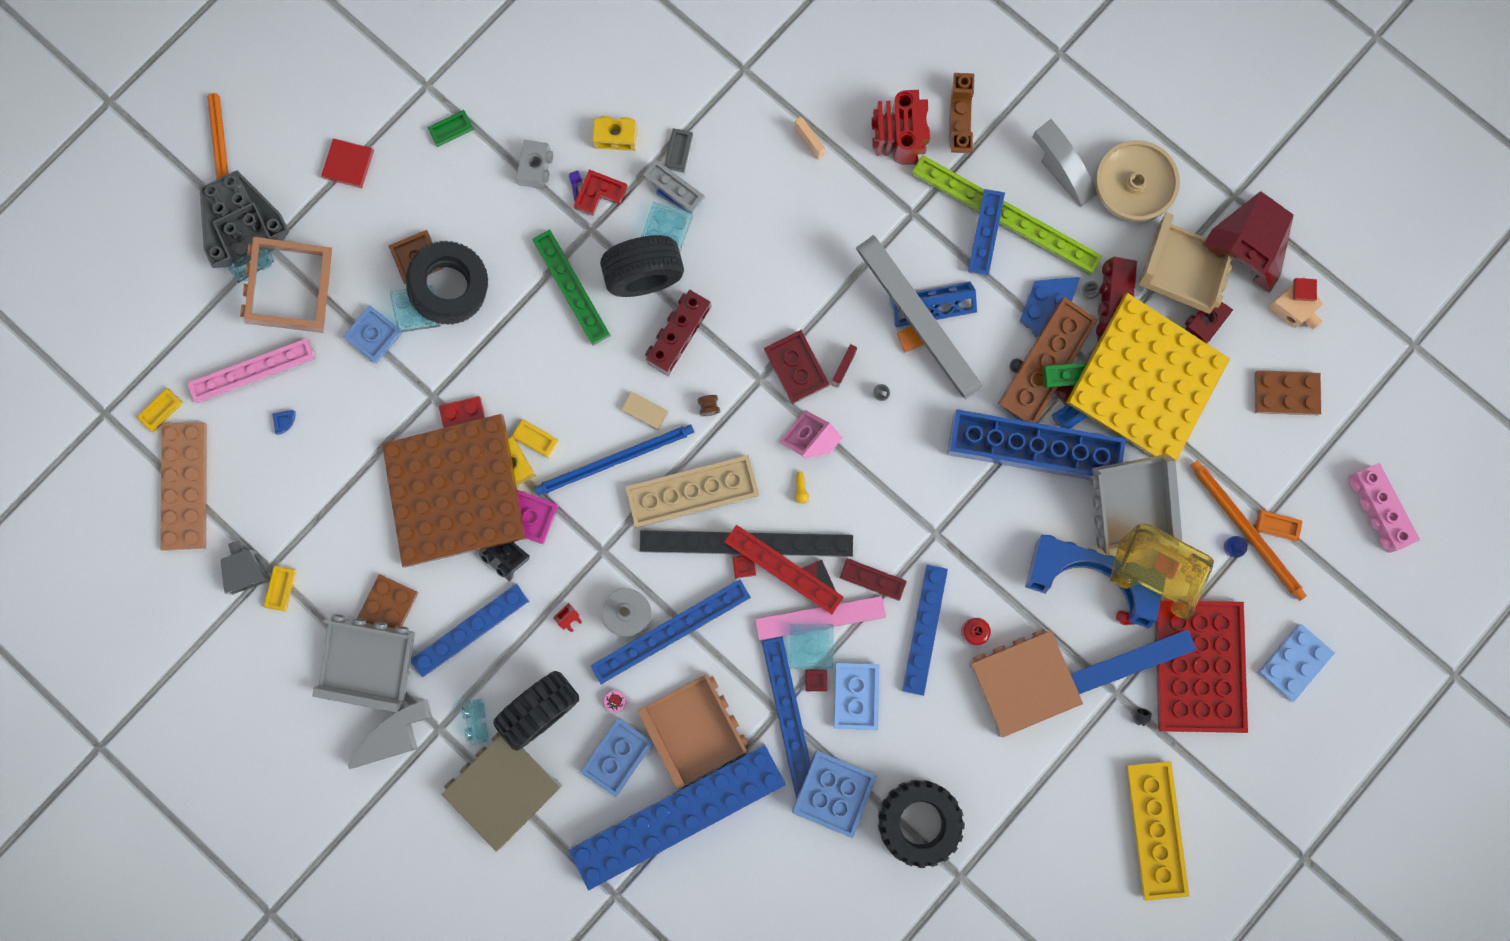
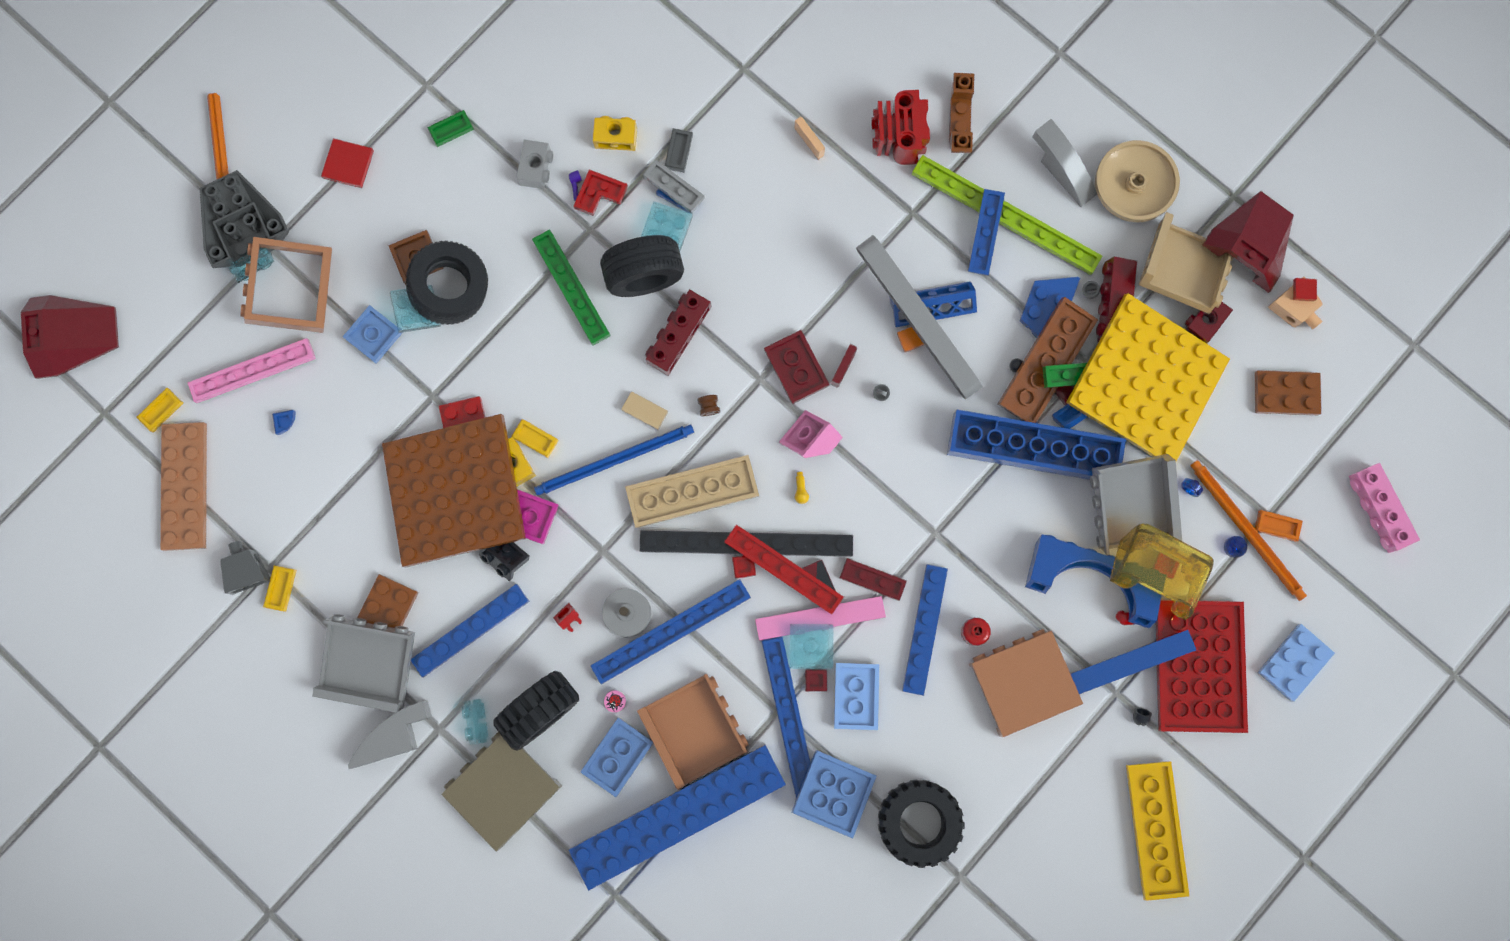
none -> dark red wedge [21,295,119,379]
none -> clear blue tile [1181,478,1203,497]

